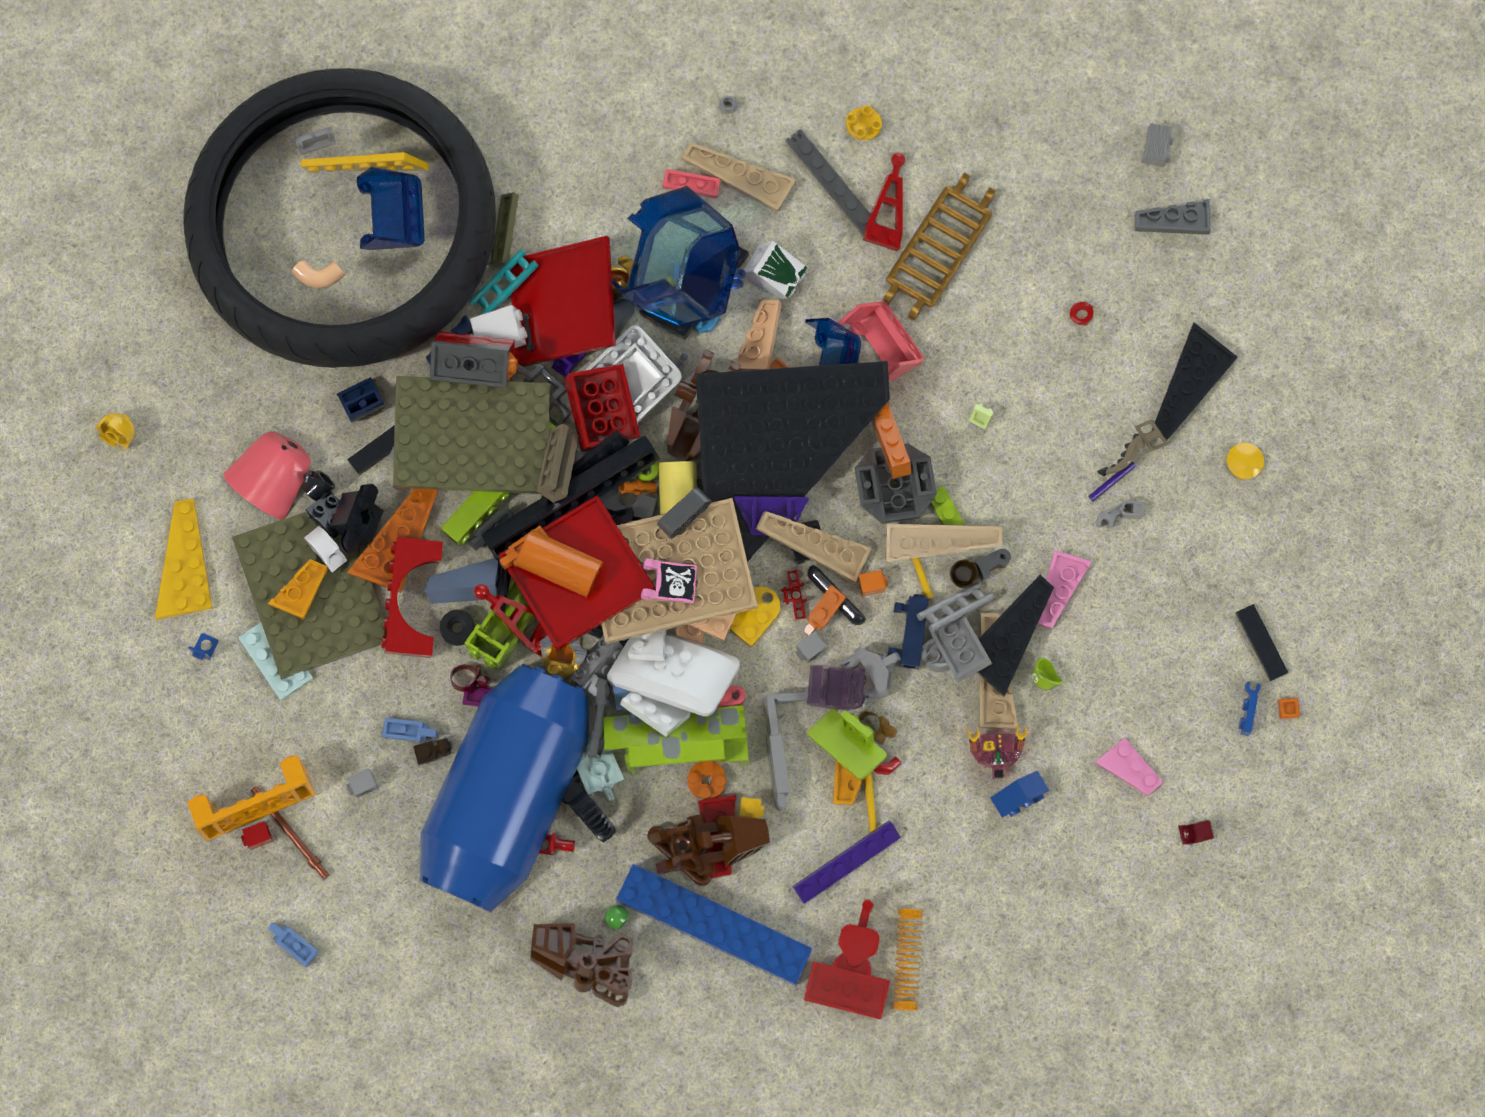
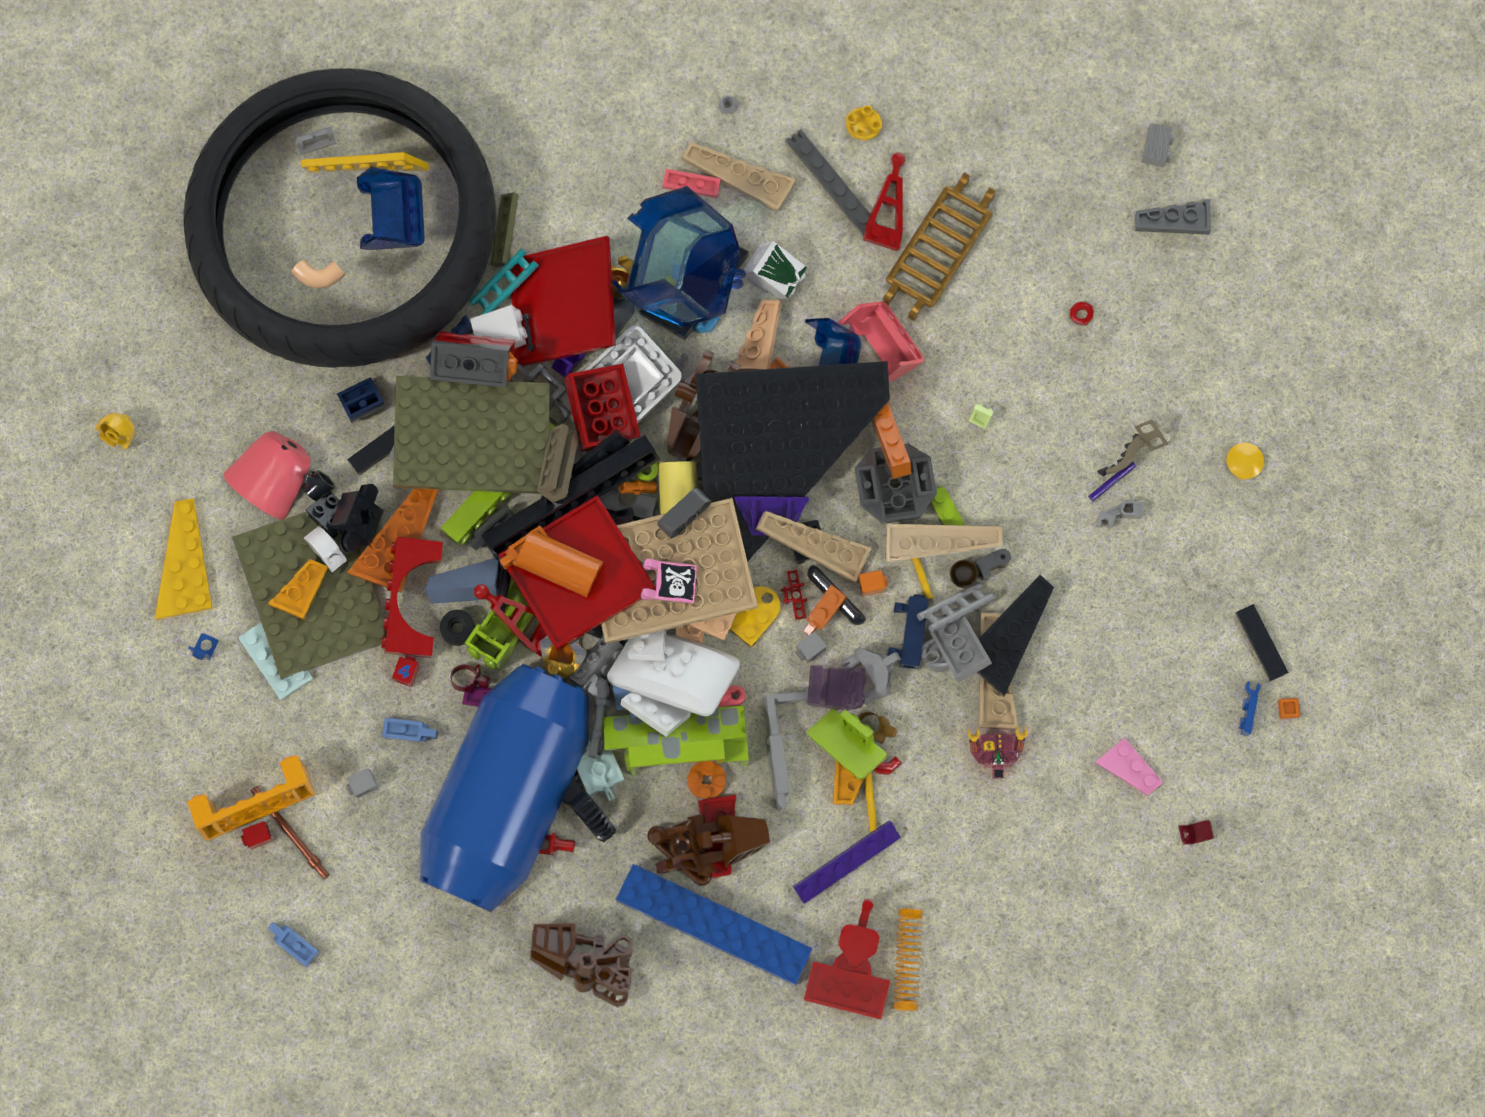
dark brown plate [413,738,452,766] -> none
bright green piece [604,905,629,930] -> none
yellow brick [739,797,765,818] -> none
blue brick [990,770,1050,818] -> none
lime helmet [1031,657,1063,691] -> none
bright pink wing [1037,550,1092,629] -> none
black wing [1152,322,1238,441] -> none
none -> red brick [392,655,420,687]

